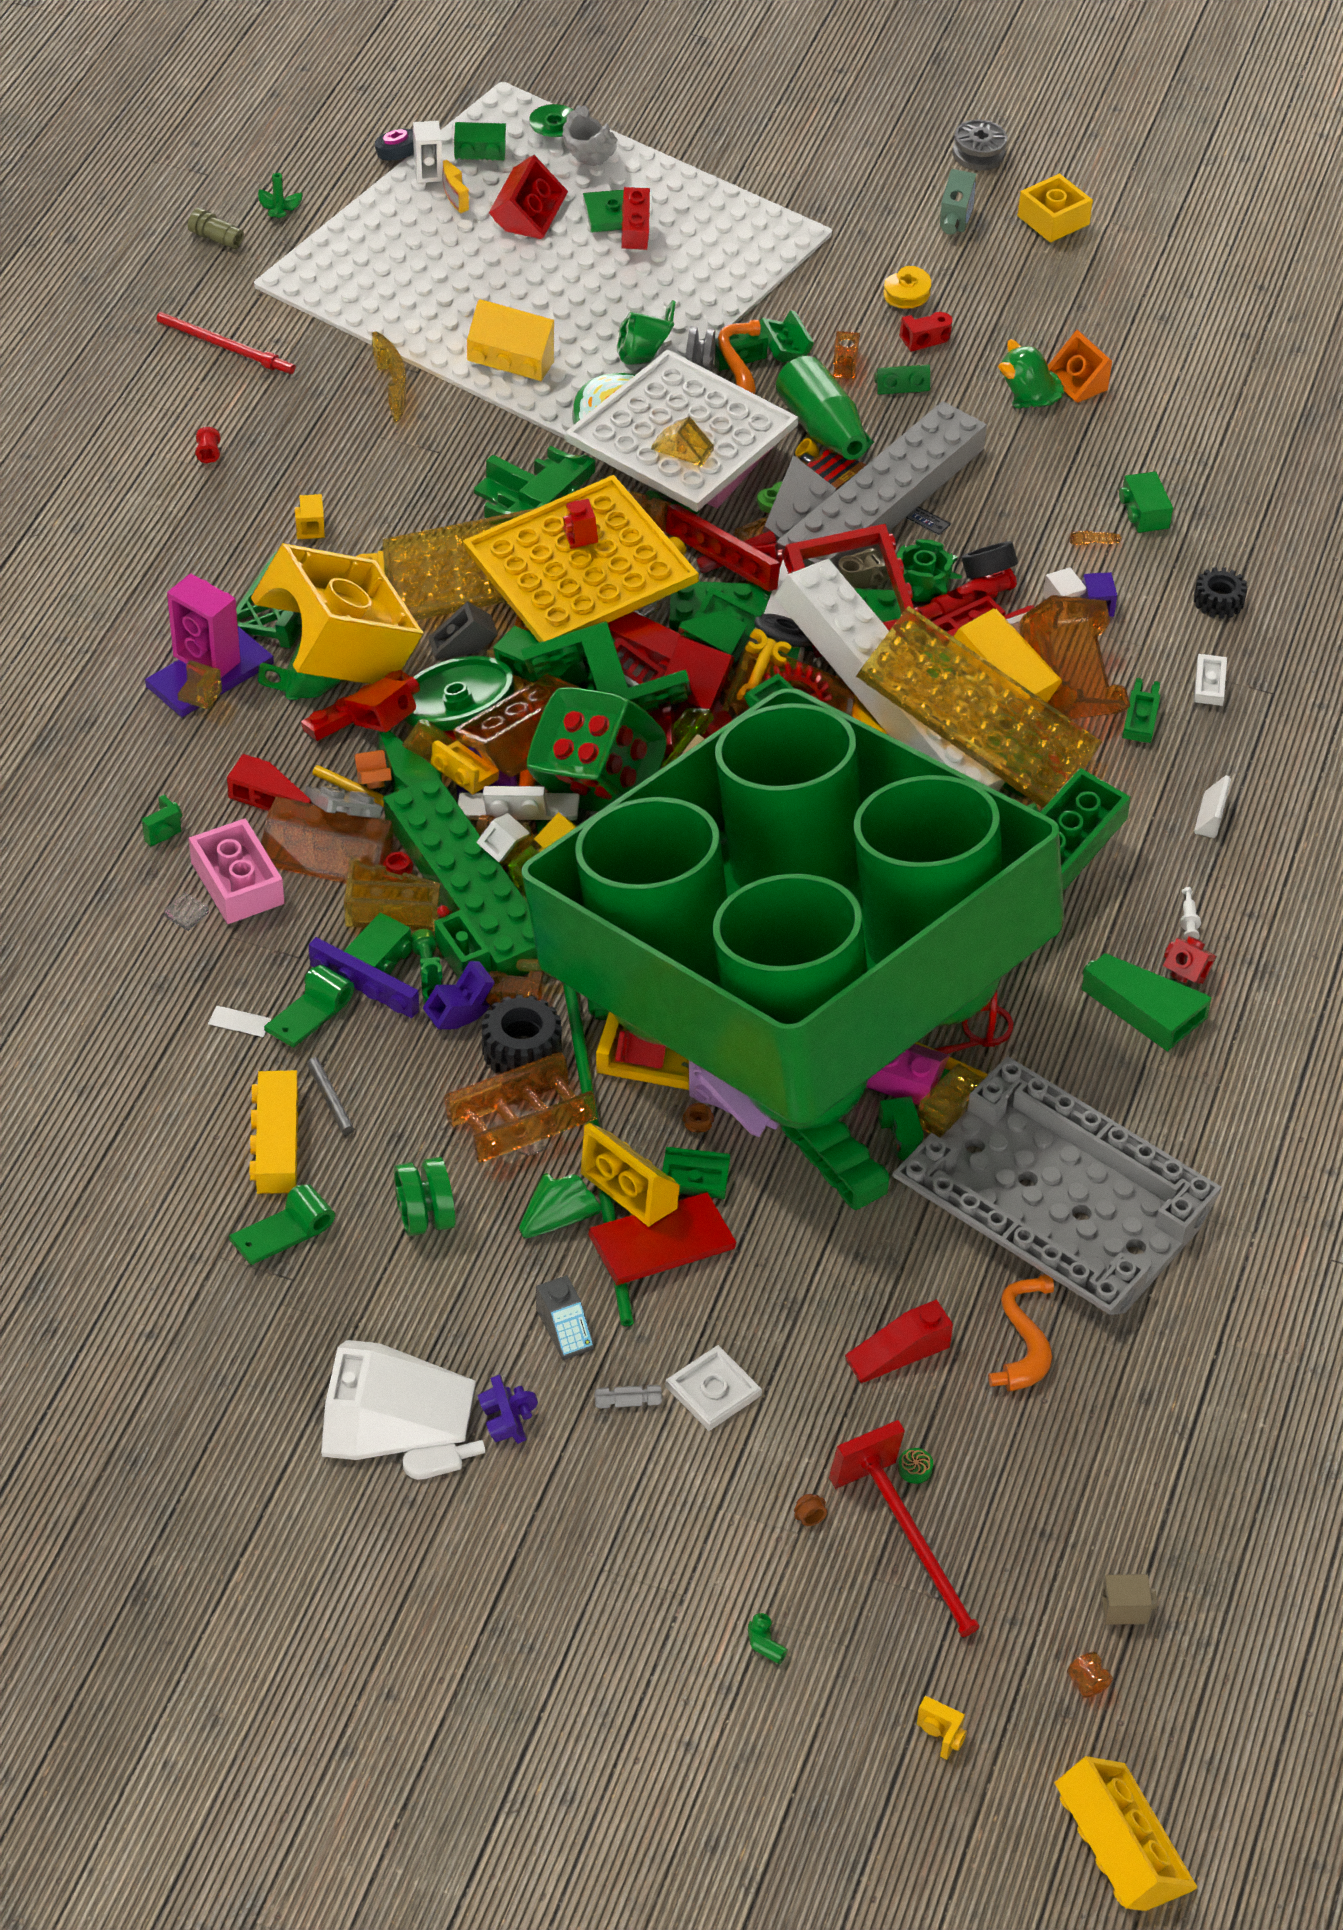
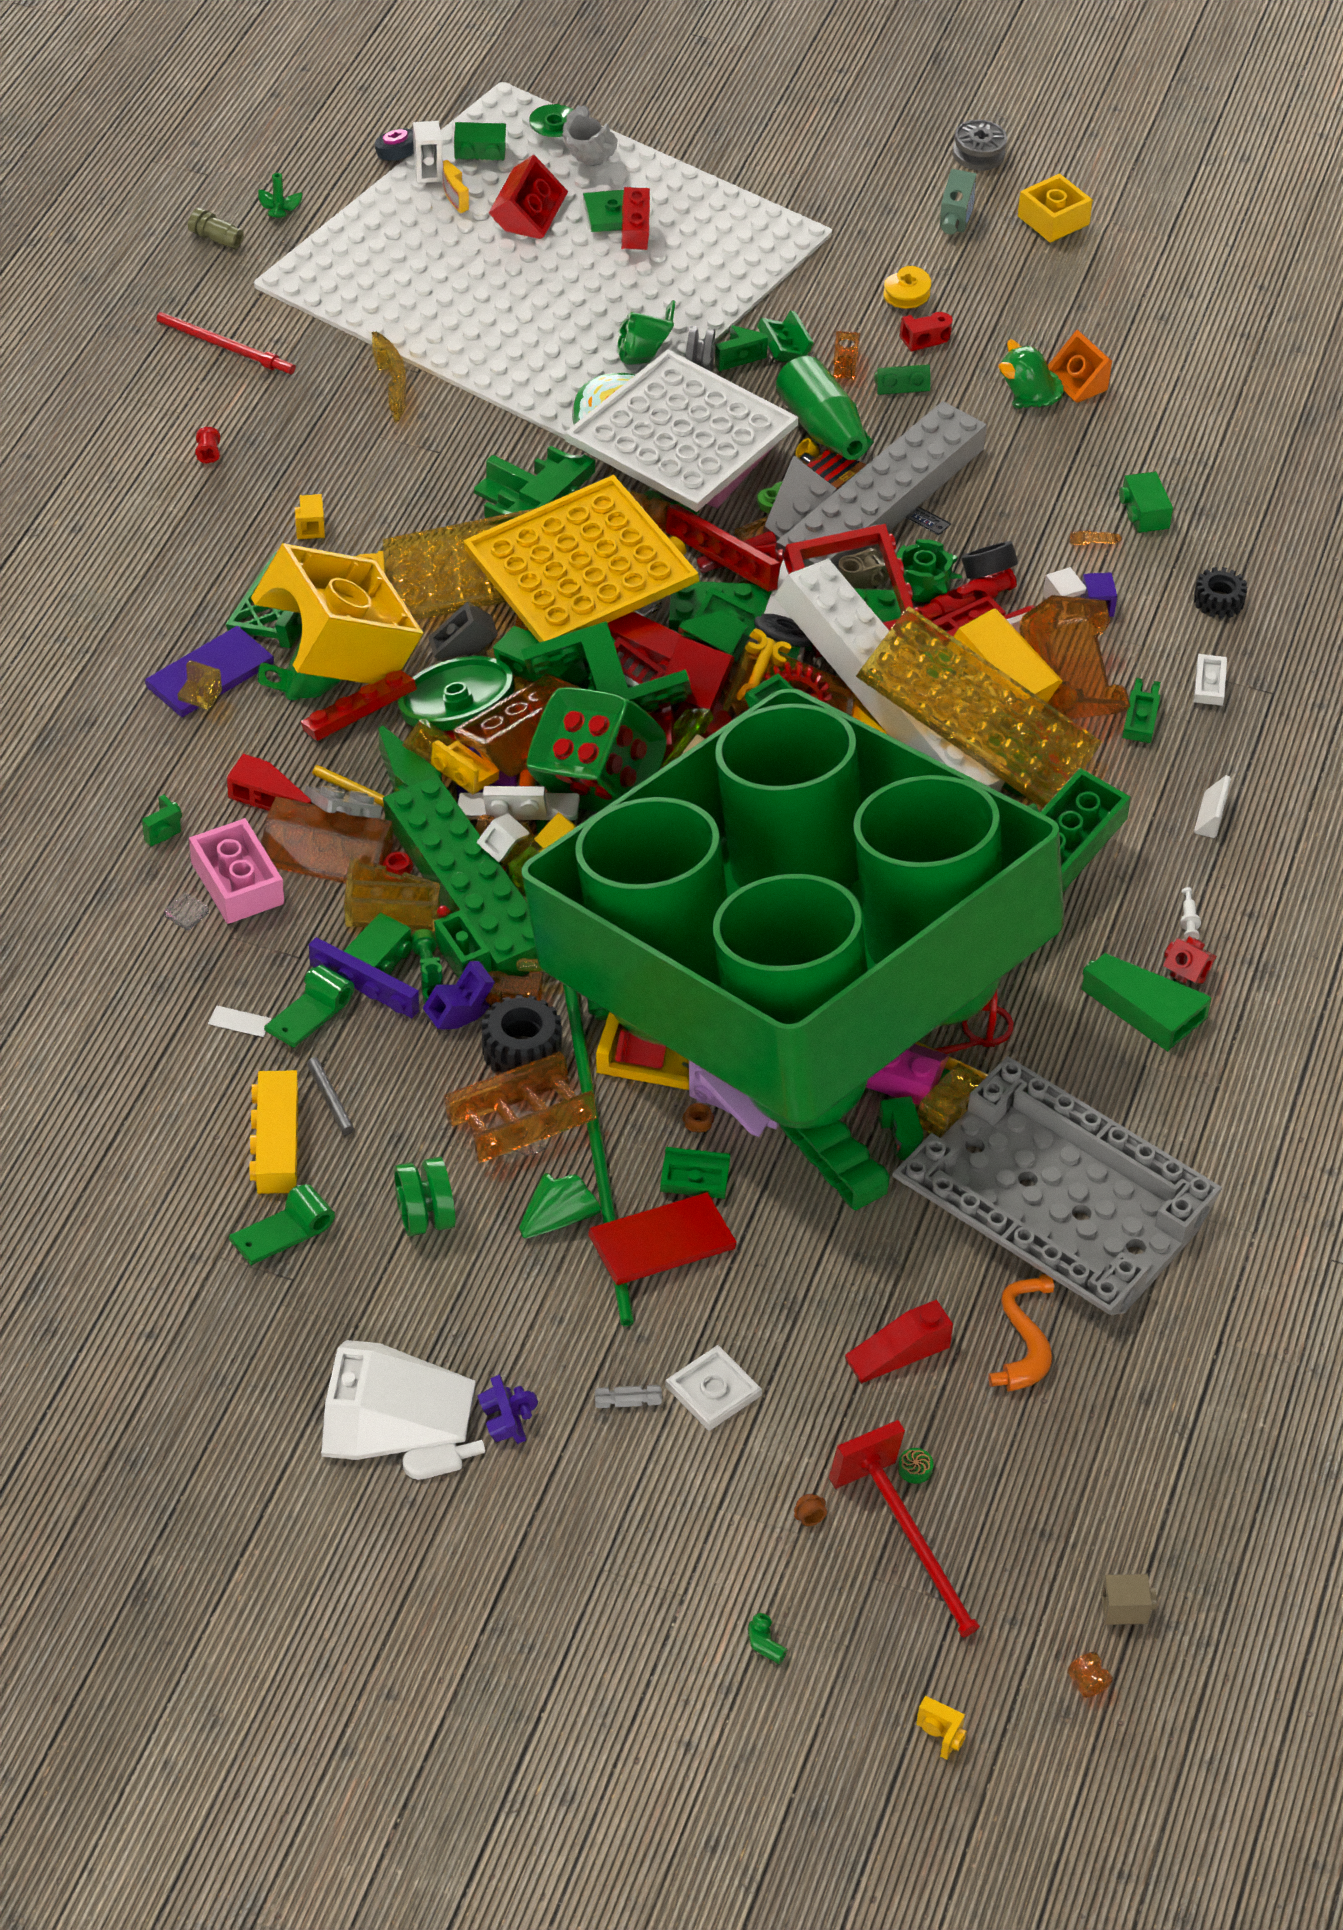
dark pink brick [167,573,241,681] -> none
red torso [344,676,420,733] -> none
orange bracket [354,750,392,789] -> none
yellow slope [467,299,554,381] -> none
slope [536,1275,594,1360] -> none
red brick [563,498,598,549] -> none
yellow slope [580,1123,680,1227] -> none
clear yellow slope [651,416,714,466] -> none
orange animal [718,320,761,394] -> none
yellow slope [1054,1756,1197,1911] -> none

